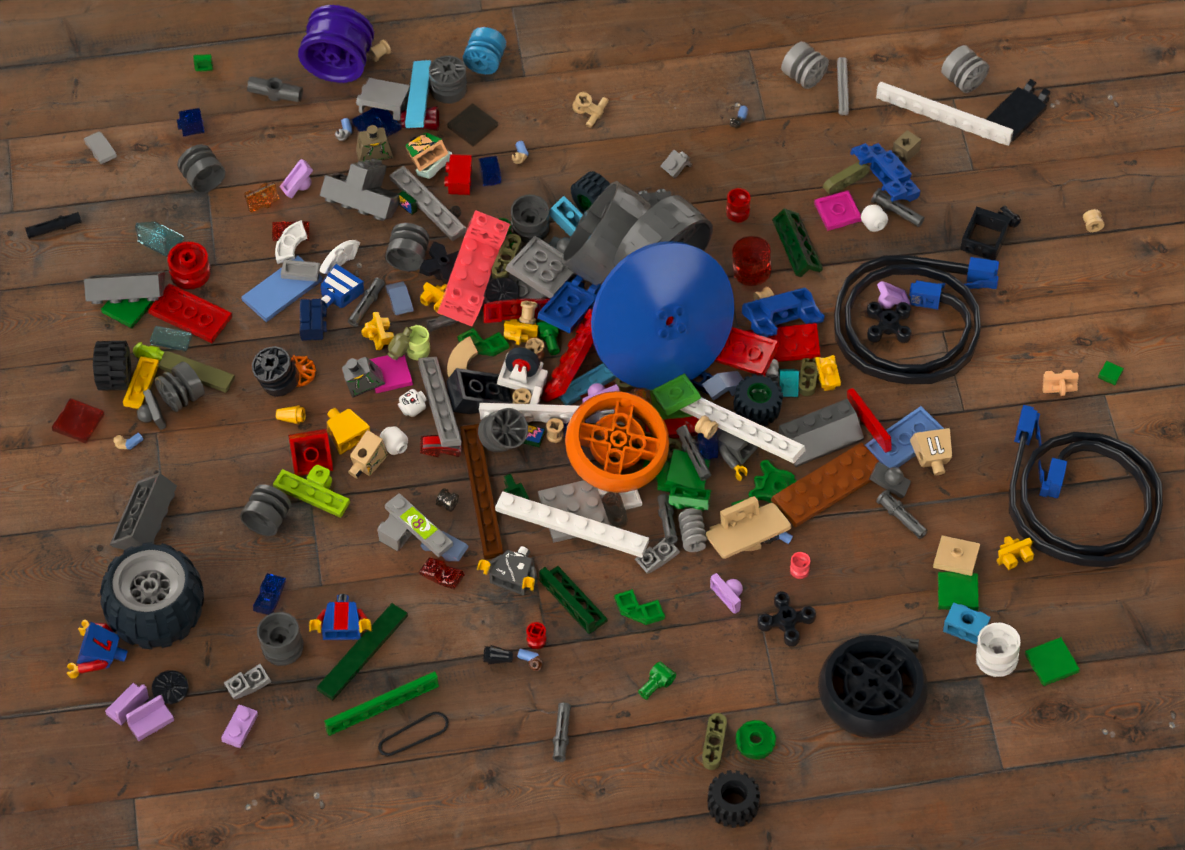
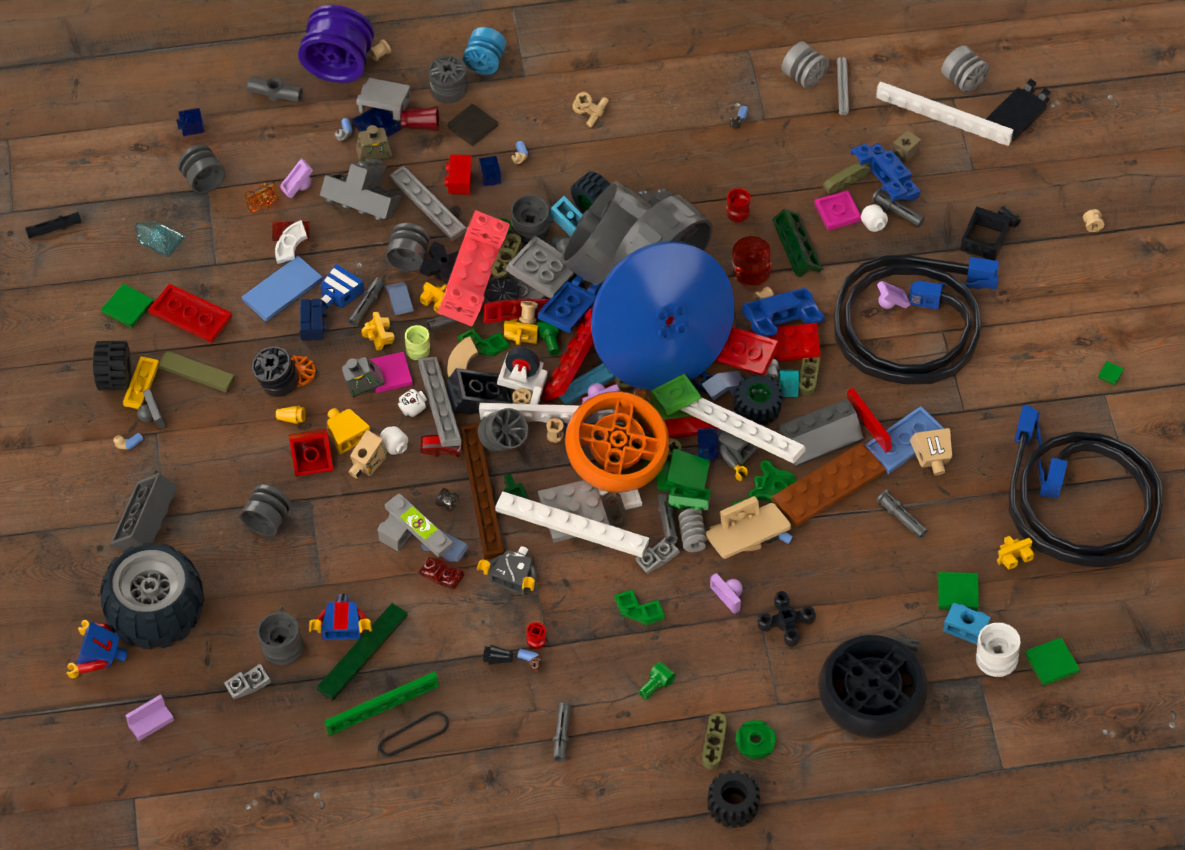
clear red tile [52,398,105,443] -> none
light grey slope [84,131,117,164] -> none
slope [84,271,165,304] -> none
lavender panel [105,683,149,725] -> none
lime arm [133,342,164,362] -> none
clear light blue tile [150,326,192,351] -> none
black wheel [152,670,189,704] -> none
dark grey wheel [155,361,205,412] -> none
red wheel [167,242,211,289] -> none
green tile [193,54,213,71] -> none
lavender plate [221,705,258,748] -> none
clear blue slope [253,573,286,615] -> none
lime plate [273,465,350,518] -> none
light grey tile [281,260,321,282] -> none
white tile [319,240,360,274] -> none
olive plant [387,327,413,360] -> none
dark green tile [399,191,417,215] -> none
medium azure tile [405,60,431,128] -> none
light nougat torso [406,133,448,171] -> none
light aqua plate [415,151,452,179] -> none
tile [523,424,546,448] -> none
tan wheel [526,338,544,361] -> none
dark green fence [539,566,607,634] -> none
light grey bracket [661,150,692,178] -> none
dark grey pin [676,425,712,481] -> none
tan wheel [695,415,718,439] -> none
coral wheel [790,552,811,579] -> none
yellow hips [815,355,841,391] -> none
black gear [866,302,912,343] -> none
dark grey tile [869,461,911,499] -> none
tan plate [933,536,980,576] -> none
light nougat hips [1043,370,1079,396] -> none

